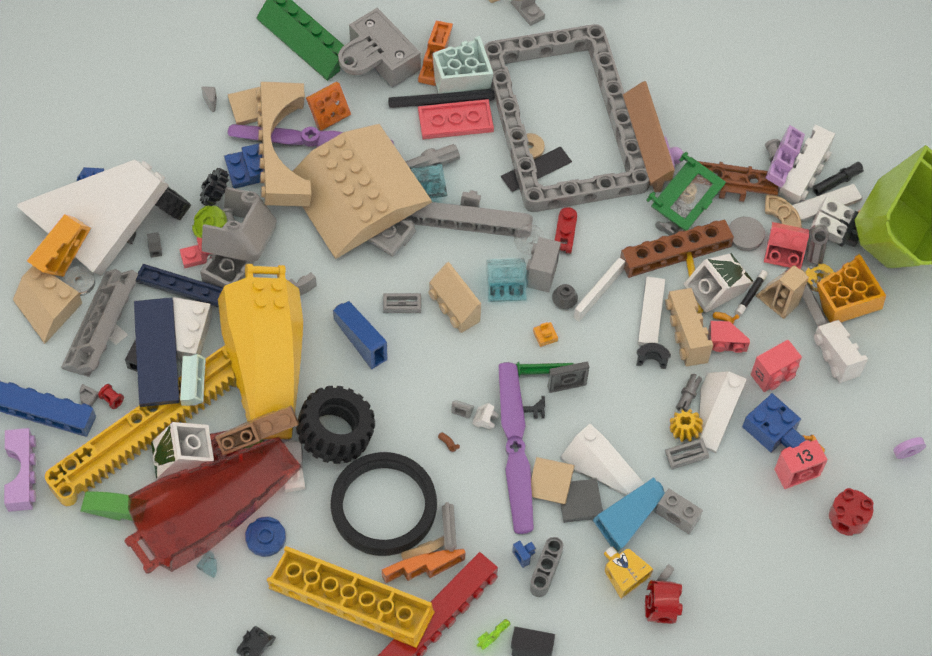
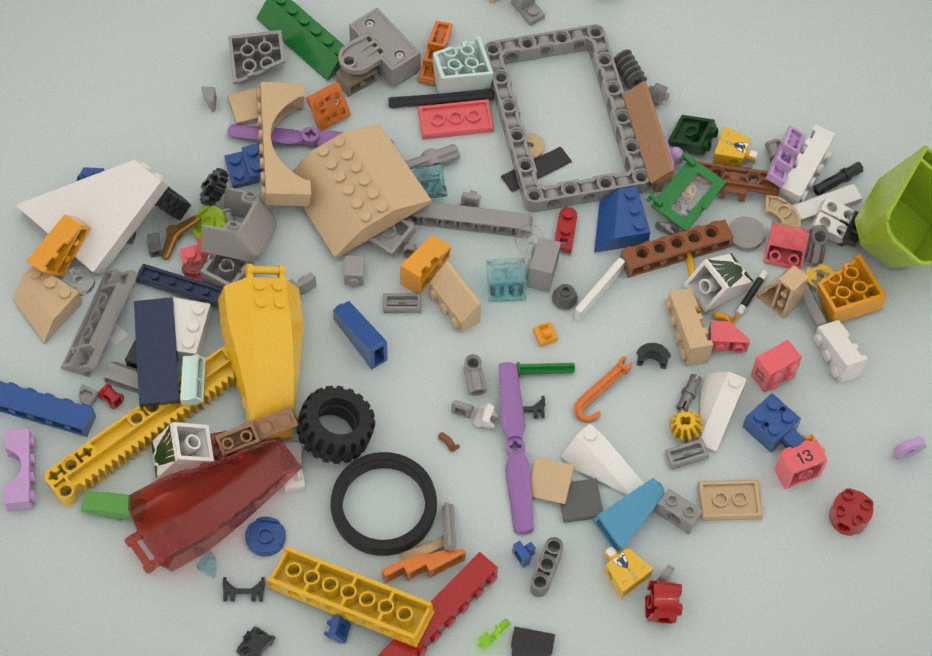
dark grey tile [547,361,590,393] -> none
white tile [638,277,665,346] -> none
none -> light grey piece [103,361,139,394]
none -> pearl gold piece [161,215,201,260]
none -> clear red tile [181,257,204,281]
none -> black piece [223,577,265,602]
none -> light grey wedge [228,30,285,84]
none -> blue tile [324,616,351,643]
none -> dark tan brick [336,62,378,97]
none -> light grey brick [344,256,365,287]
none -> light orange wedge [400,235,451,293]
none -> light grey hinge [402,242,417,259]
none -> light grey piece [463,354,486,396]
none -> orange piece [573,356,633,423]
none -> blue wedge [594,186,651,253]
none -> dark grey piece [614,49,647,89]
none -> light grey gear [649,83,670,104]
none -> dark green plate [668,115,718,156]
none -> tan tile [698,480,763,521]
none -> yellow torso [712,126,758,167]

